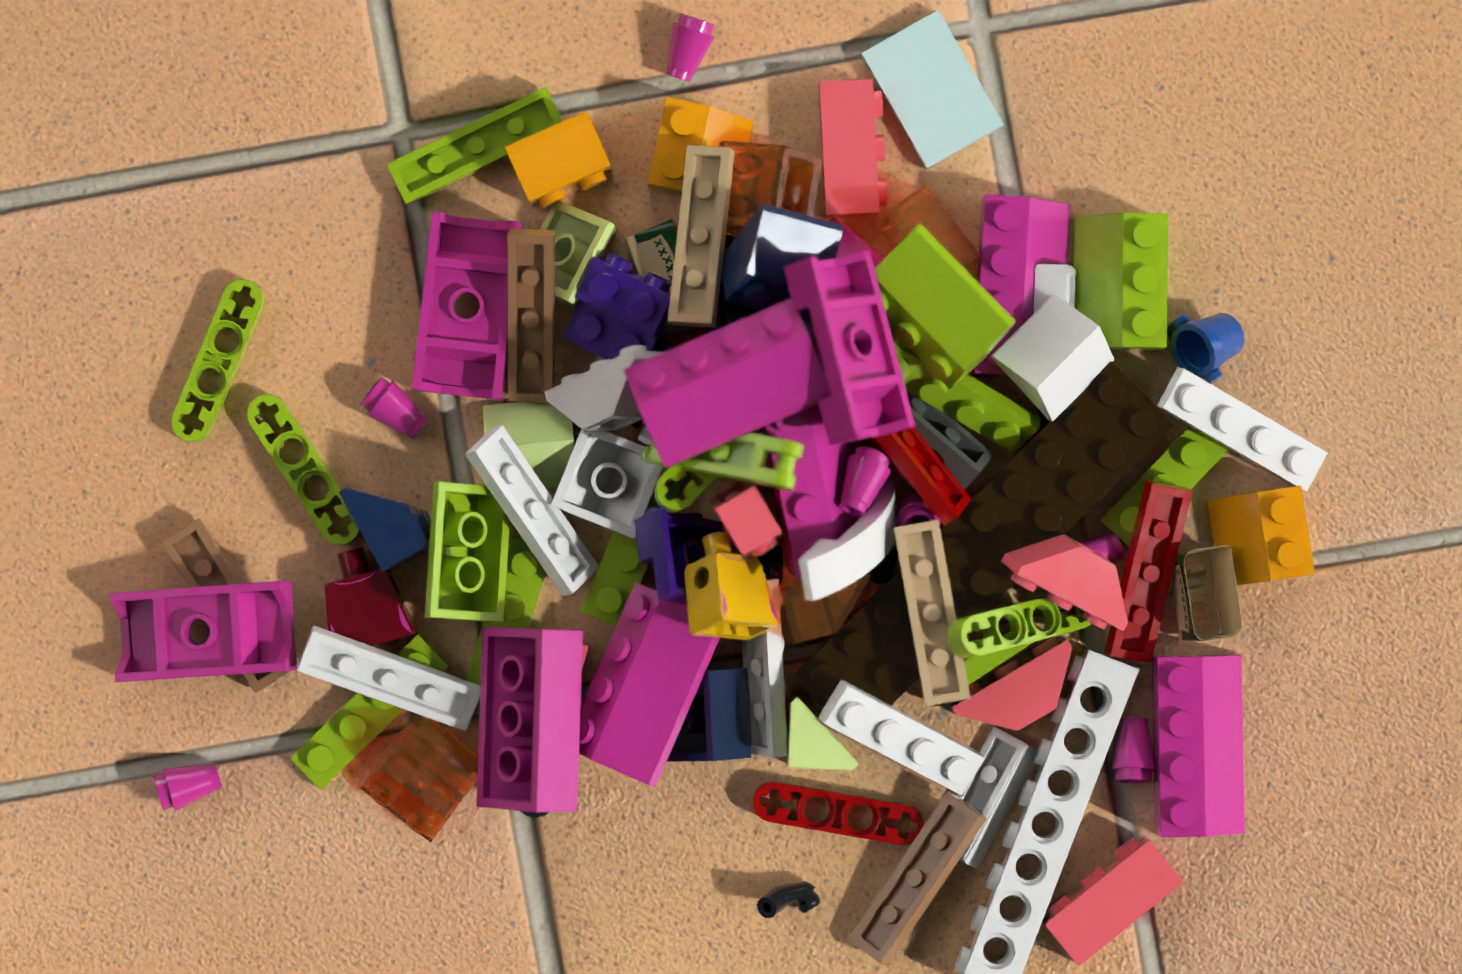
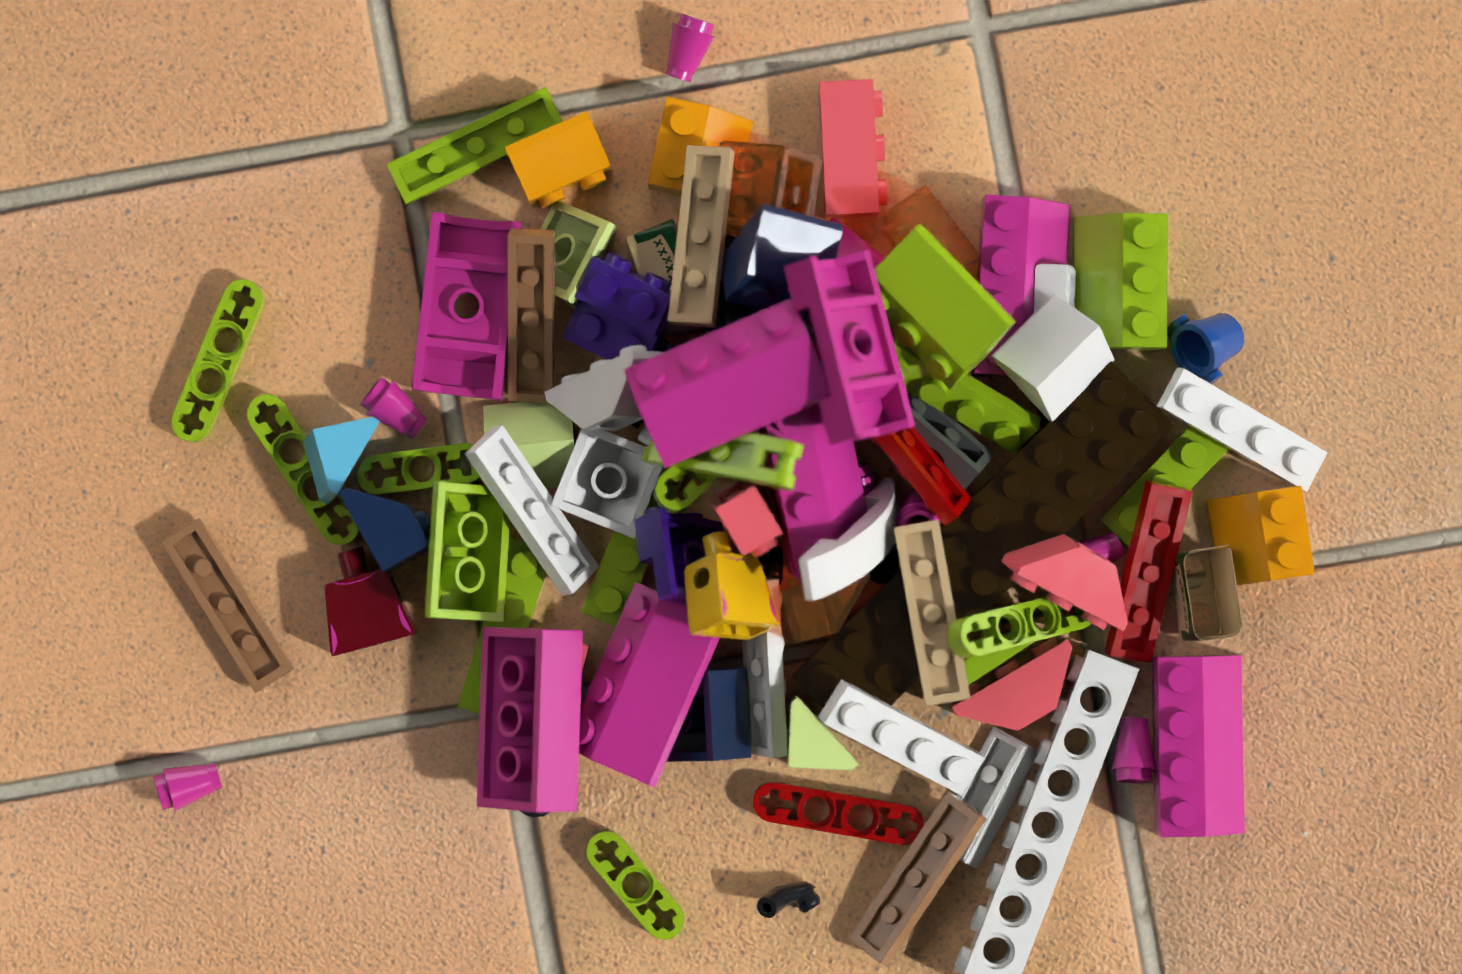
dark pink piece [109,580,297,682] -> none
lime plate [290,634,450,790] -> none
white plate [297,625,480,731] -> none
clear orange slope [361,714,478,843] -> none
dark pink cone [839,447,890,518] -> none
light aqua tile [861,10,1004,170] -> none
coral brick [1042,837,1183,966] -> none
none -> medium azure slope [303,417,380,505]
none -> lime beam [357,443,481,495]
none -> lime beam [586,830,684,940]

